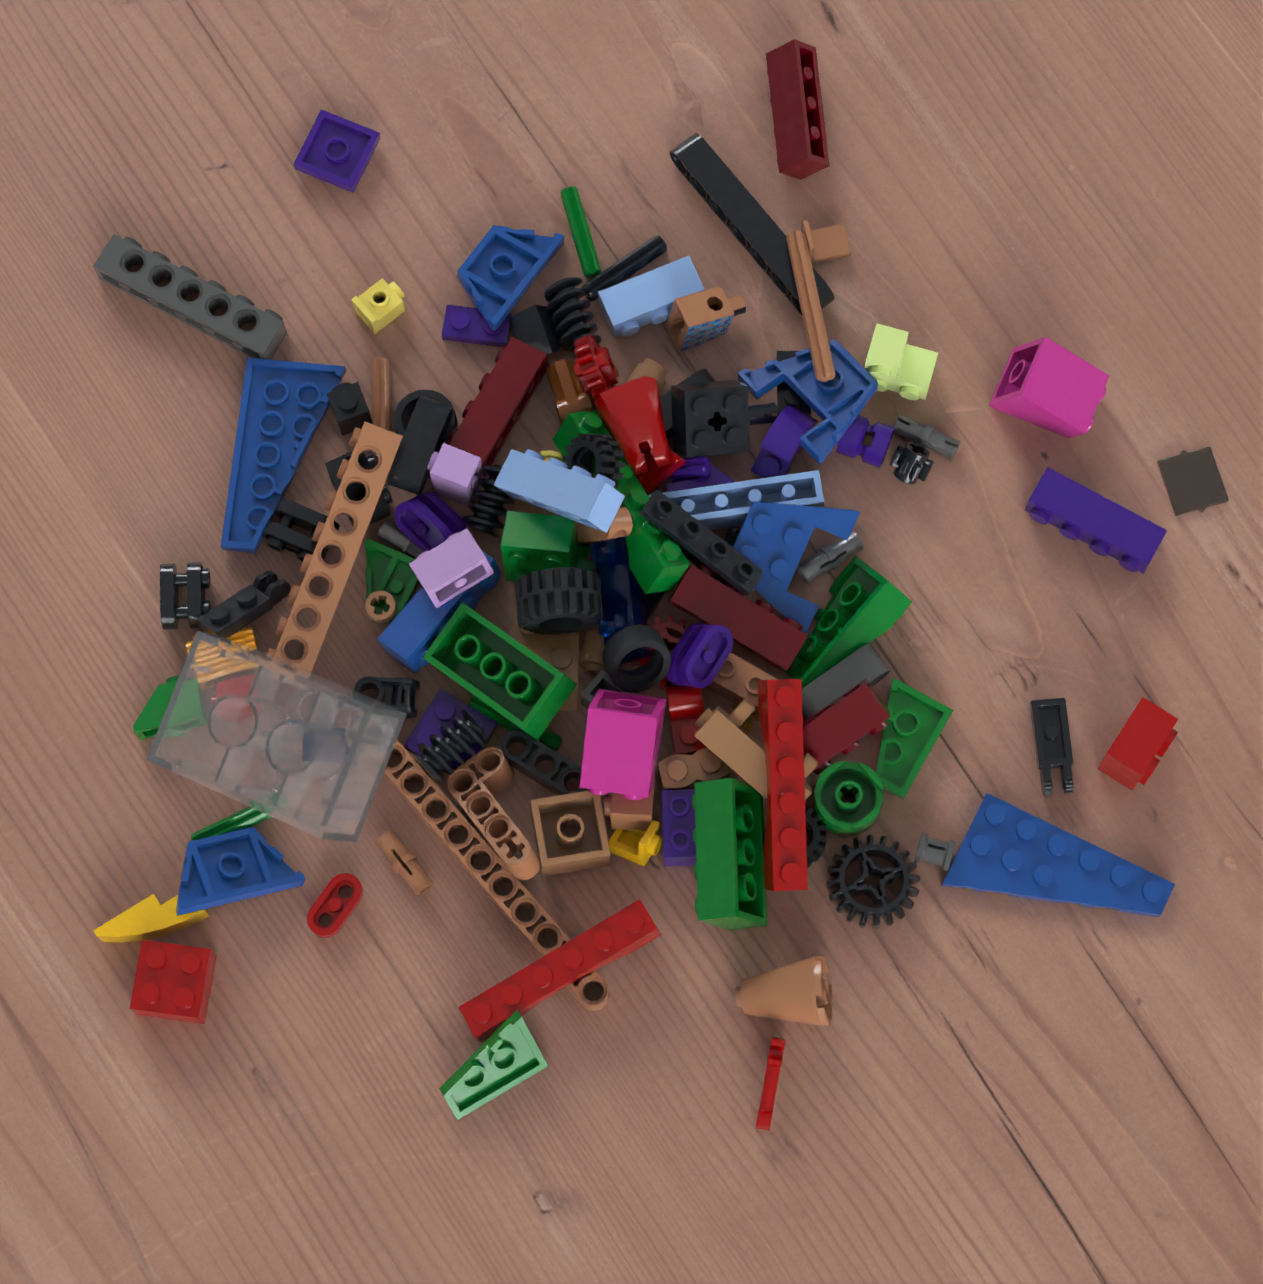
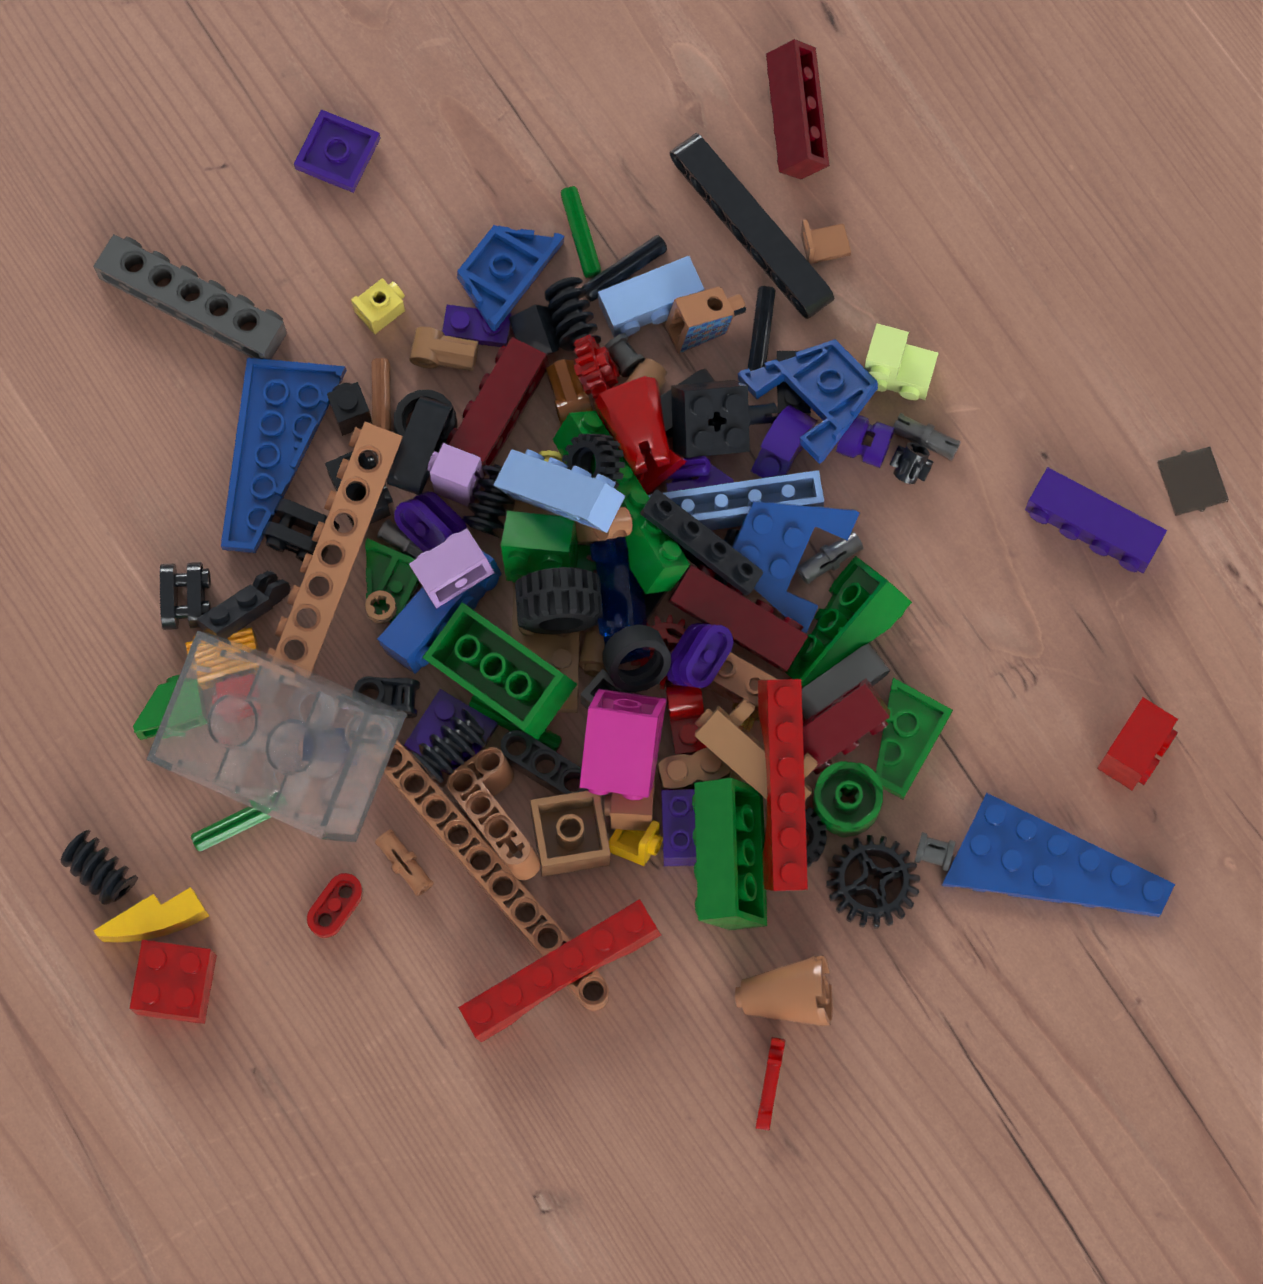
blue wing [176,827,305,916] -> none
wing [439,1010,548,1120] -> none
nougat axle [786,230,835,382] -> none
dark pink slope [989,337,1109,438] -> none
black hinge [1030,698,1073,795] -> none
none -> black piece [60,830,138,905]
none -> medium nougat piece [409,326,479,371]
none -> dark grey bush [605,333,645,378]
none -> black axle [748,286,776,371]

